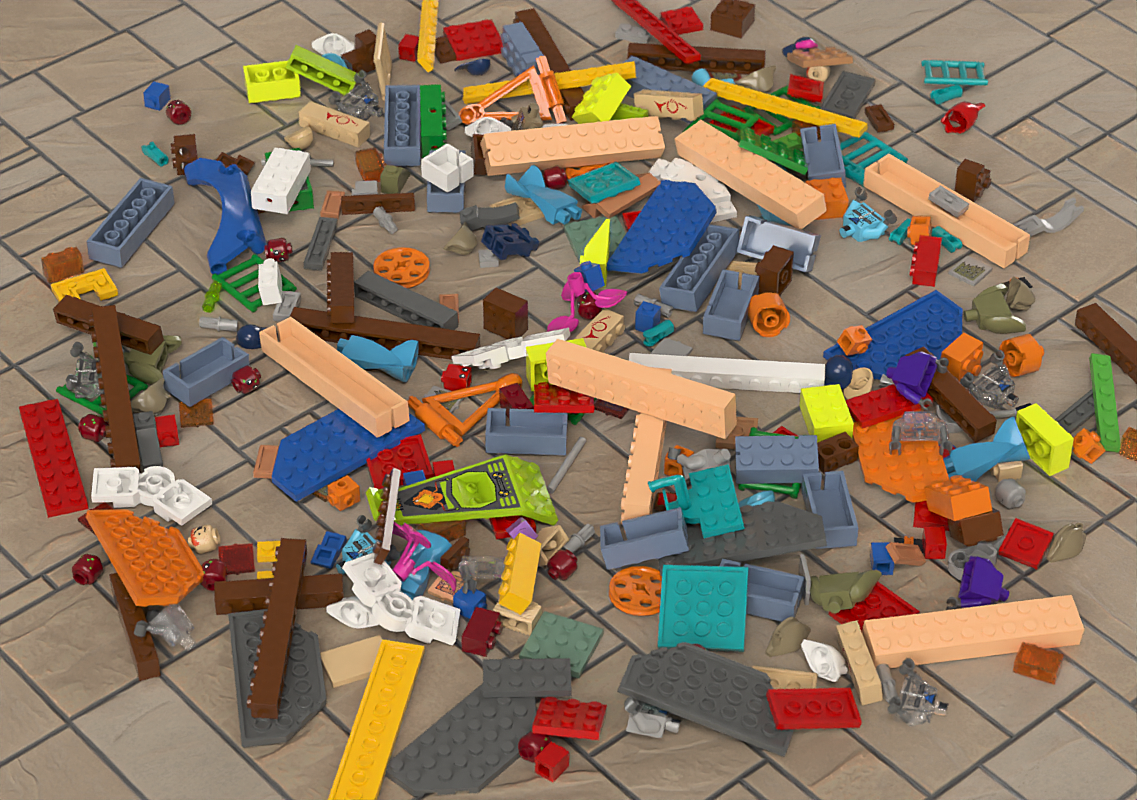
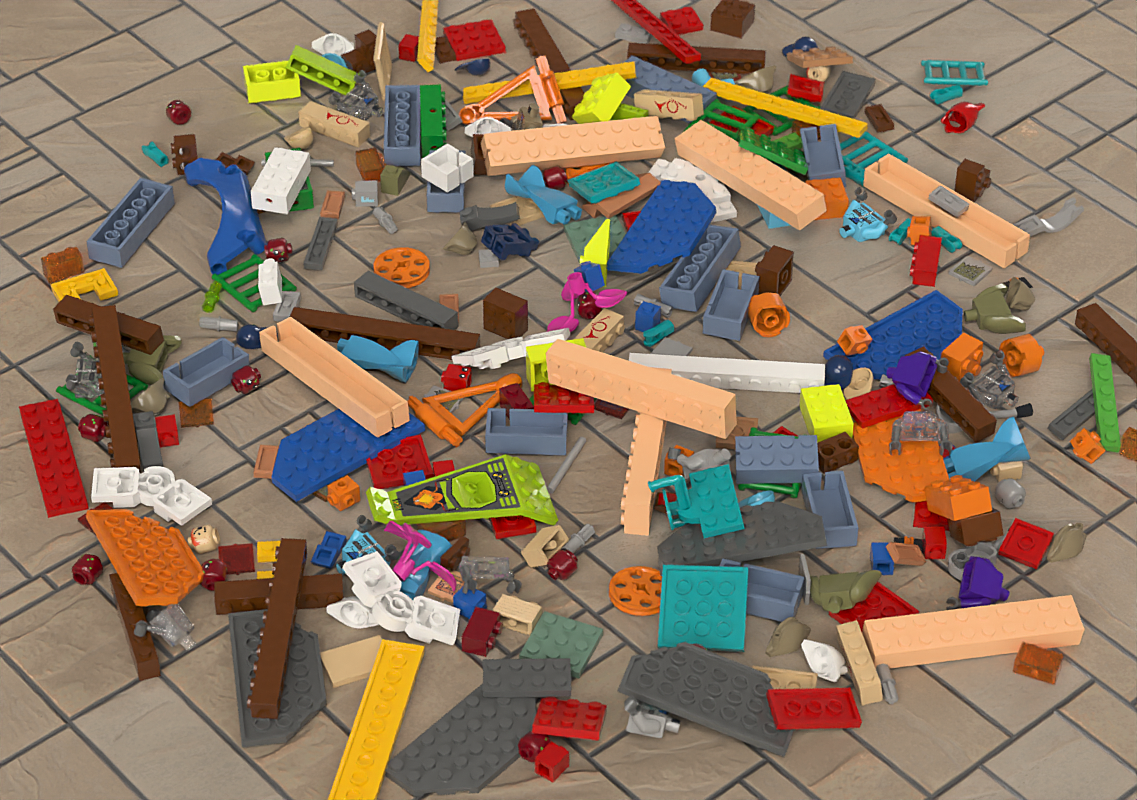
blue brick [143,81,170,111] -> none
reddish brown brick [327,252,354,323] -> none
reddish brown plate [341,193,415,215] -> none
reddish brown plate [372,468,401,565] -> none
yellow brick [498,533,541,615] -> none
sand blue piece [501,22,544,77] -> none
medium lavender brick [506,517,538,539] -> none
sand blue piece [600,507,689,569] -> none
piece [736,215,821,272] -> none
dark pink animal [796,40,818,49] -> none
torso [888,658,949,726] -> none
neon yellow brick [1016,403,1074,476] -> none

